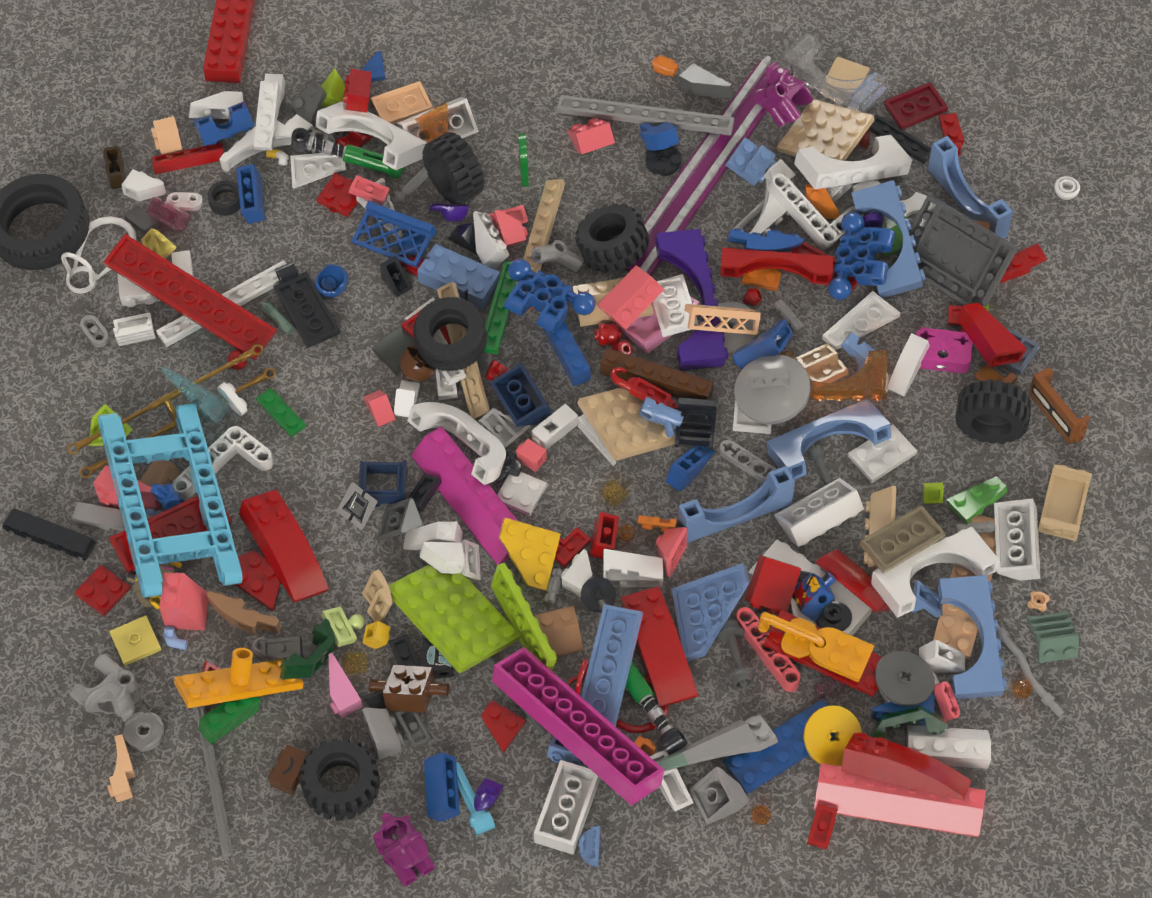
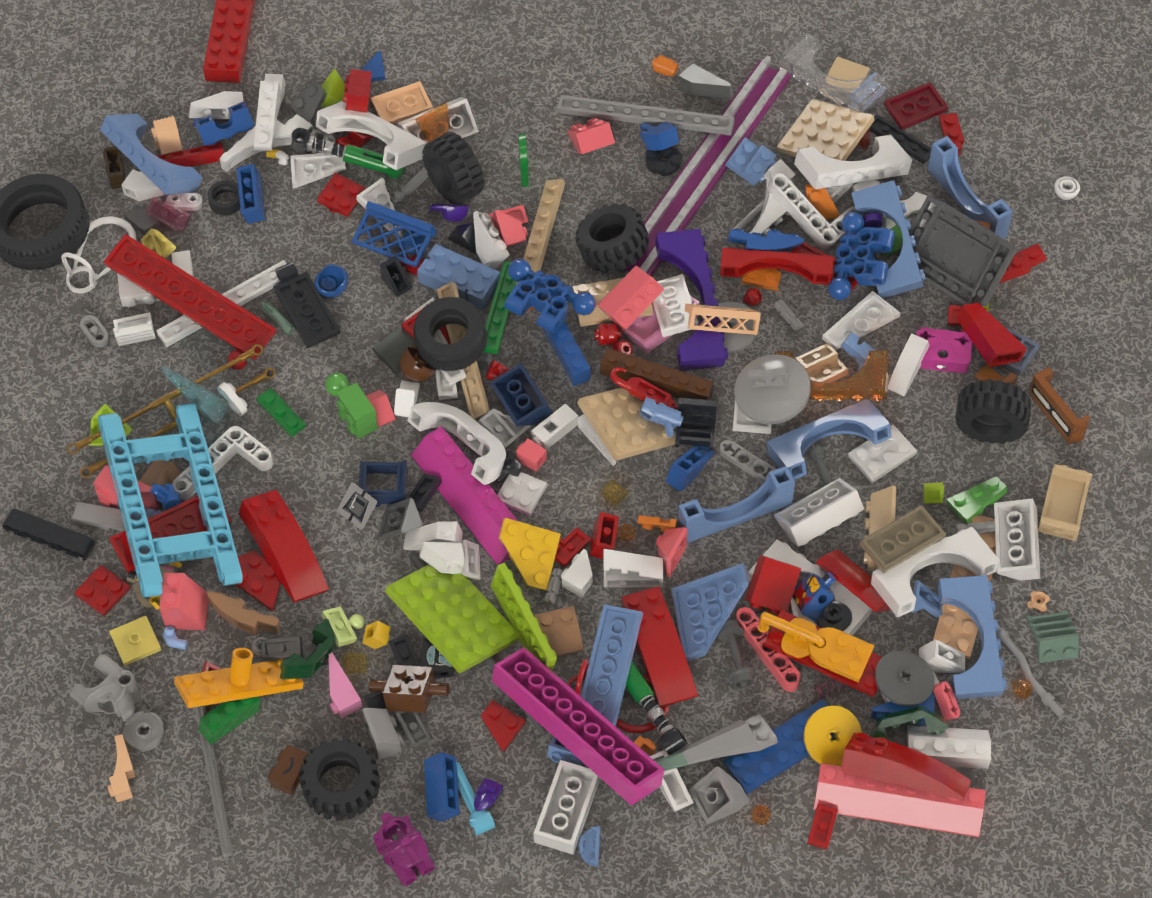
coral plate [349,175,390,206] -> none
tan slope [362,569,392,622] -> none
light grey piece [531,240,583,272] -> none
black piece [581,577,616,612] -> none
blue arch [733,318,793,371] -> none
magenta helmet [754,62,813,127] -> none
none -> medium blue arch [100,114,203,195]
none -> bright green brick [325,372,378,439]

